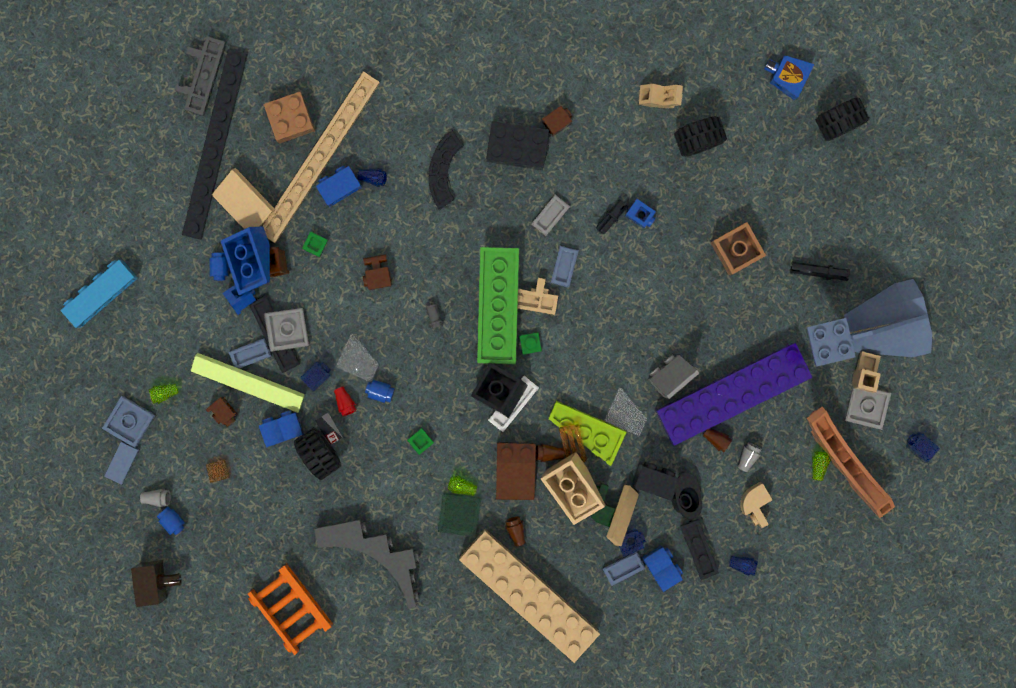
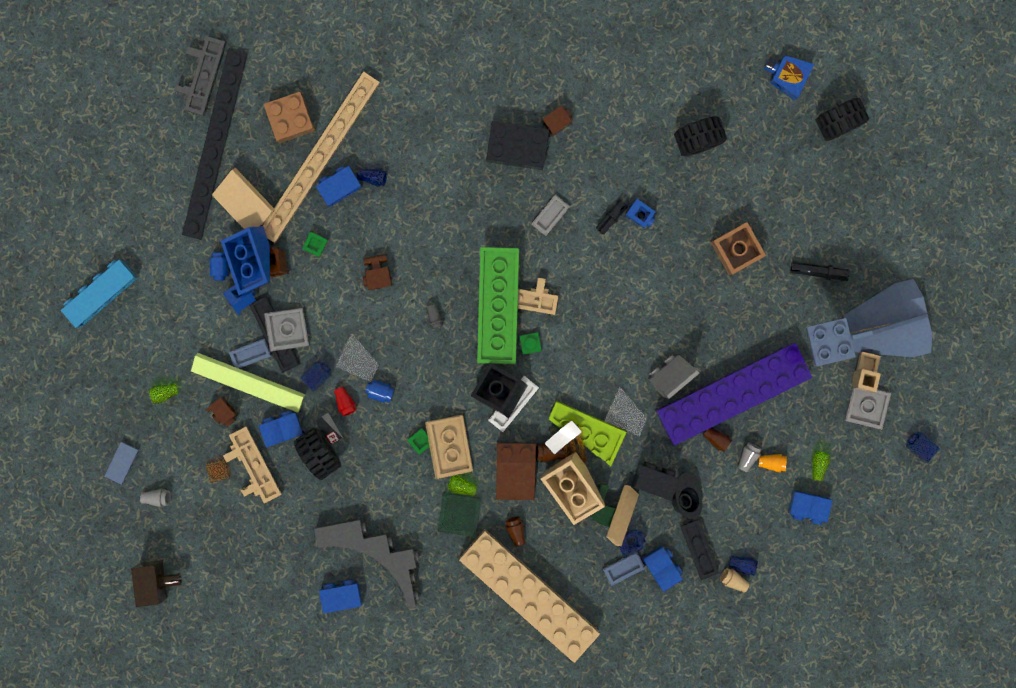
sand blue tile [102,395,155,448] -> none
blue brick [157,506,185,535] -> none
orange fence [248,563,333,655] -> none
black tile [428,130,463,210] -> none
sand blue tile [551,246,579,288] -> none
tan brick [639,84,683,108] -> none
tan brick [740,482,772,528] -> none
nougat arch [807,407,895,518] -> none
none -> tan hinge [223,426,282,504]
none -> blue brick [319,579,363,614]
none -> tan tile [425,415,473,479]
none -> white sticker [545,421,582,454]
none -> tan cone [720,568,750,592]
none -> light orange cone [759,454,787,473]
none -> blue brick [788,490,833,525]

